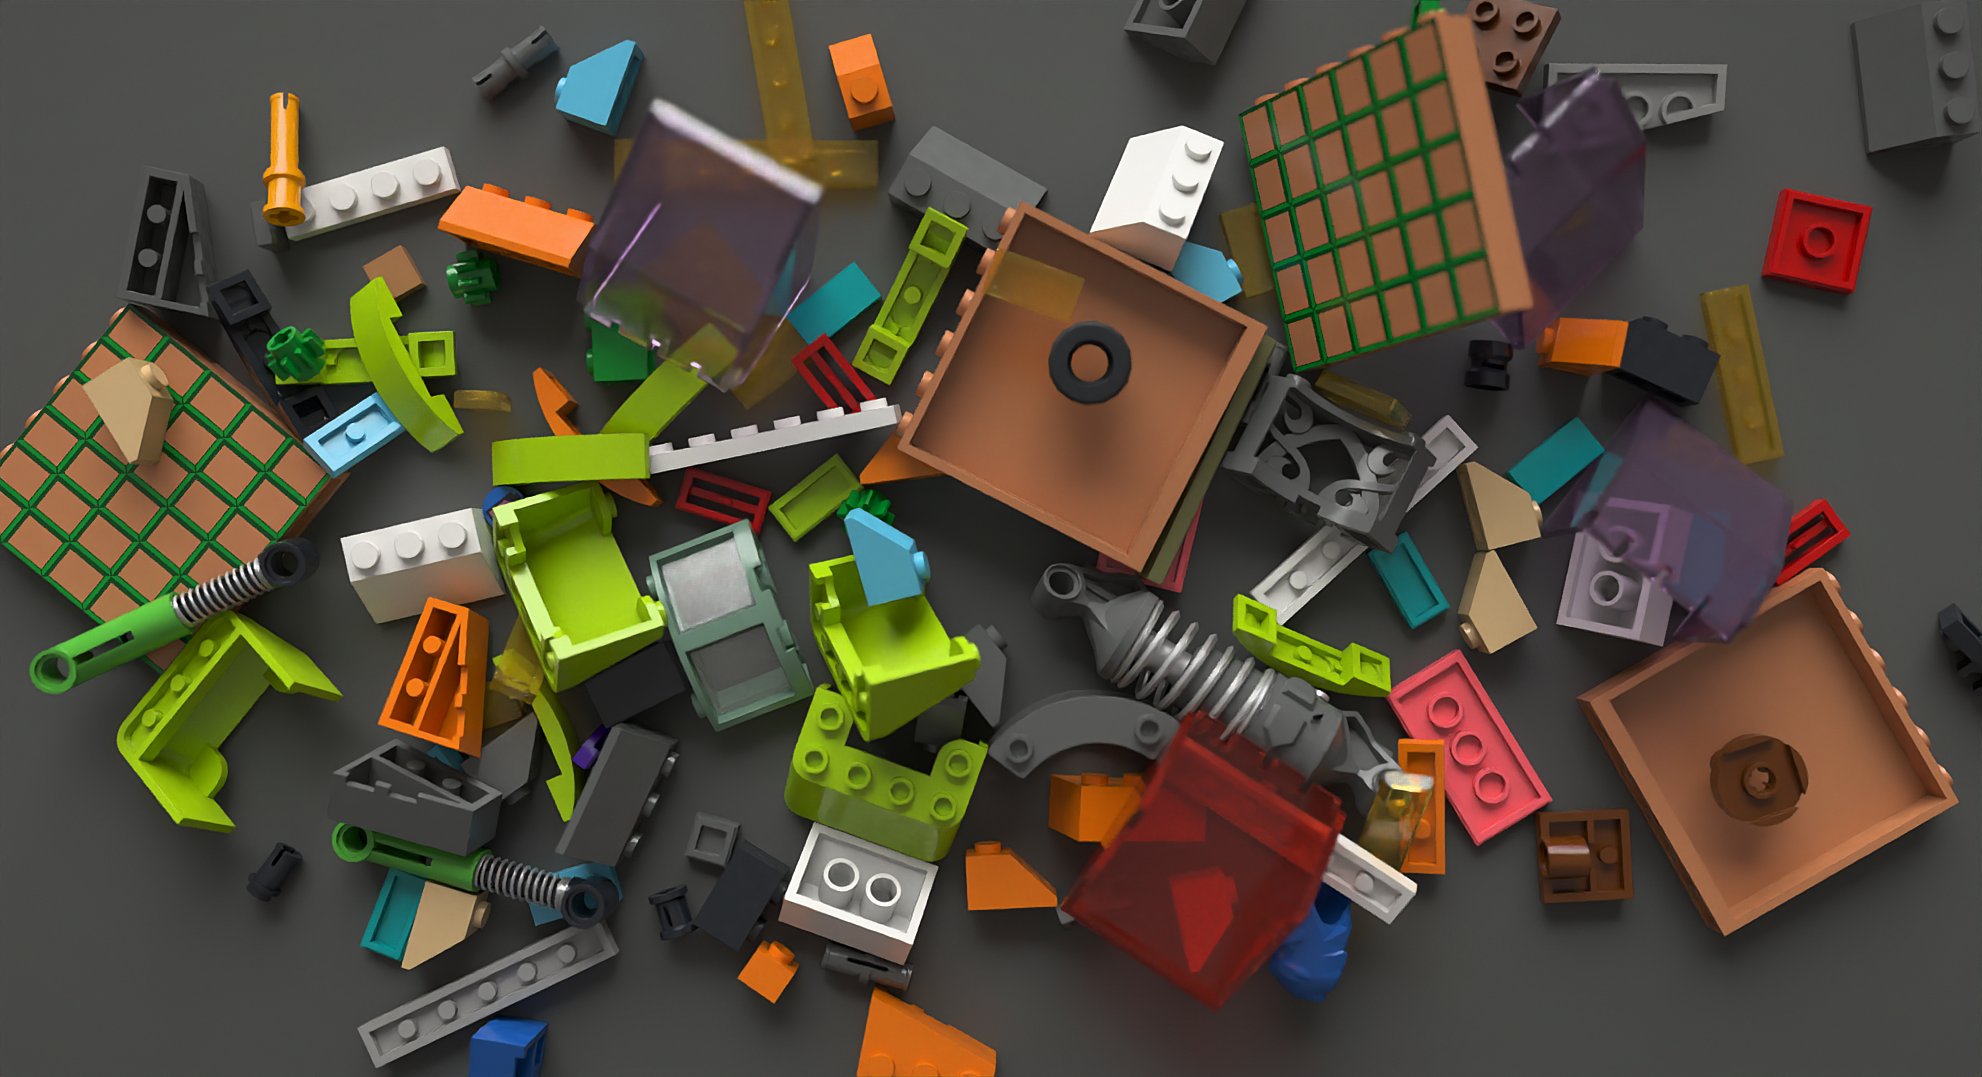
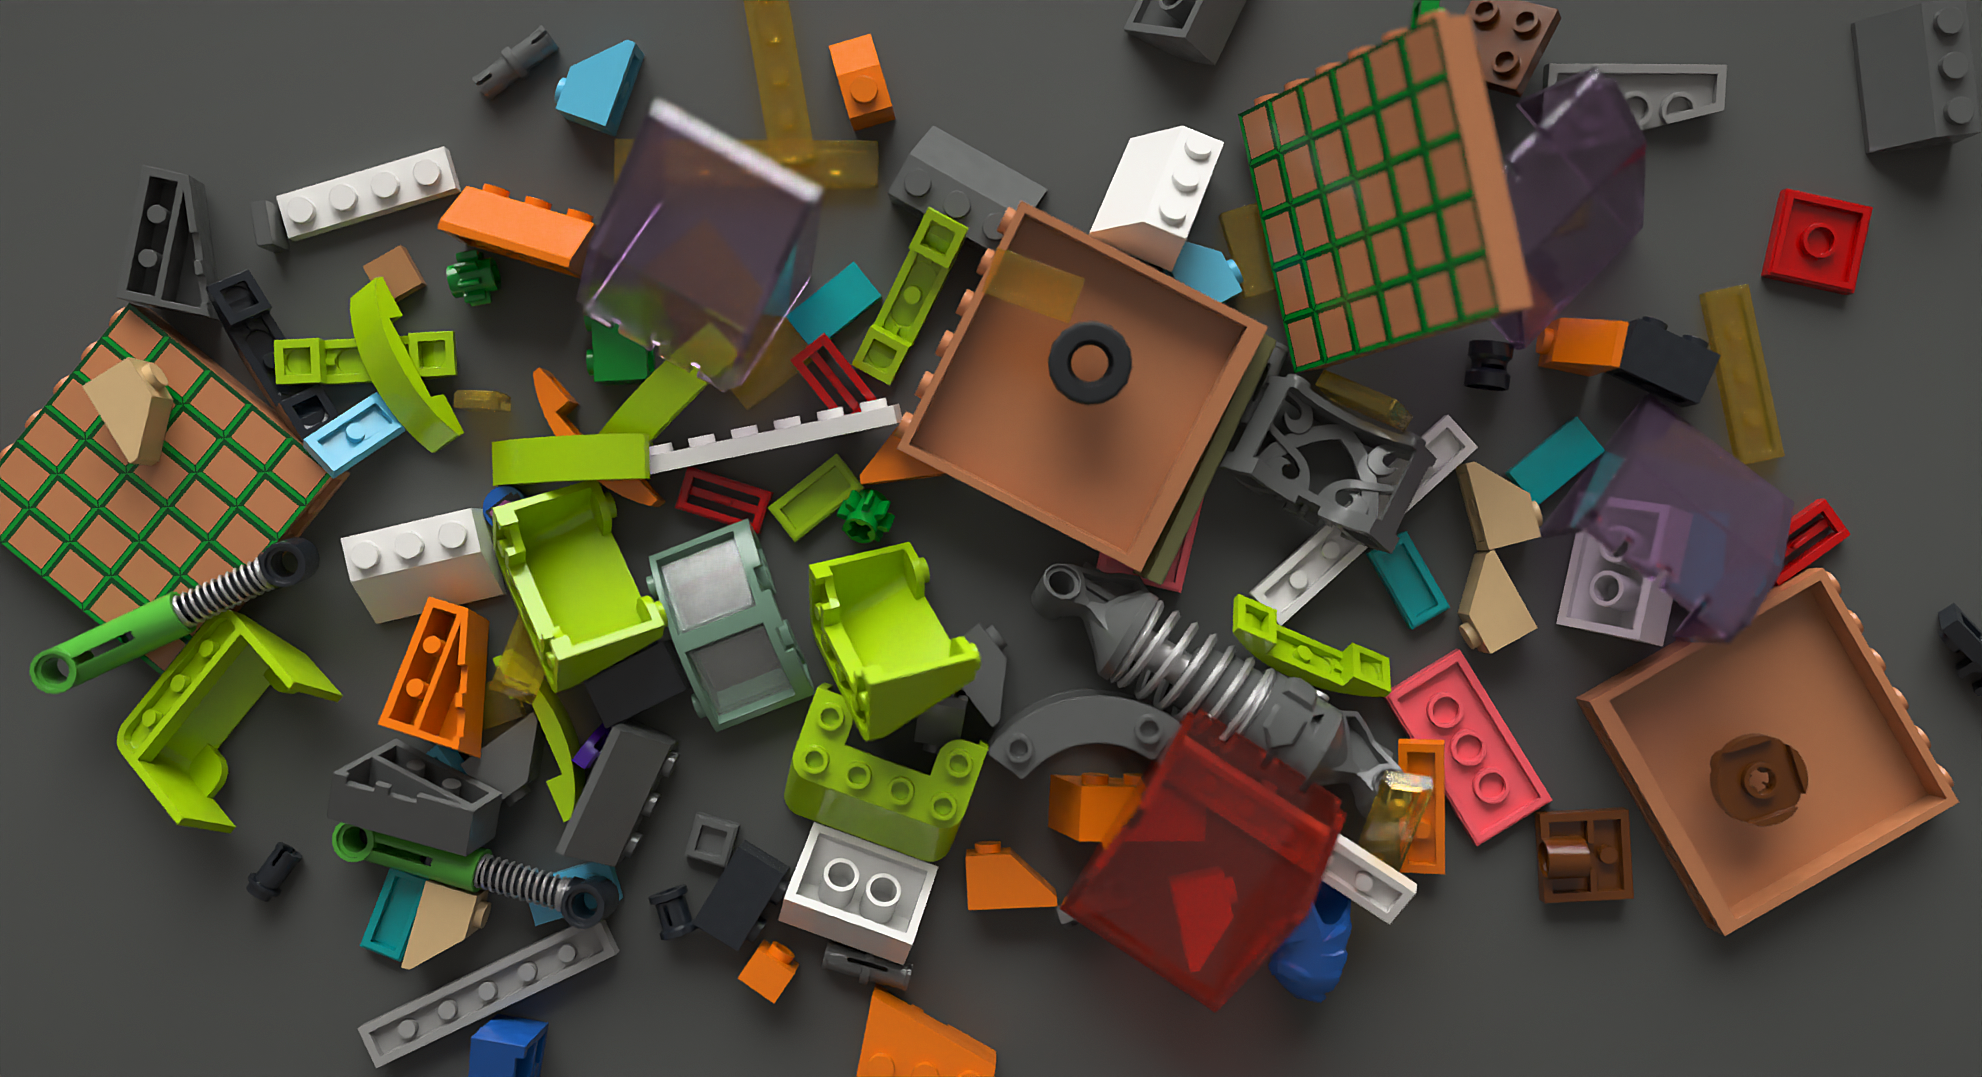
light orange pin [262,93,306,227] -> none
green gear [266,326,326,382] -> none
medium azure slope [844,508,931,606] -> none

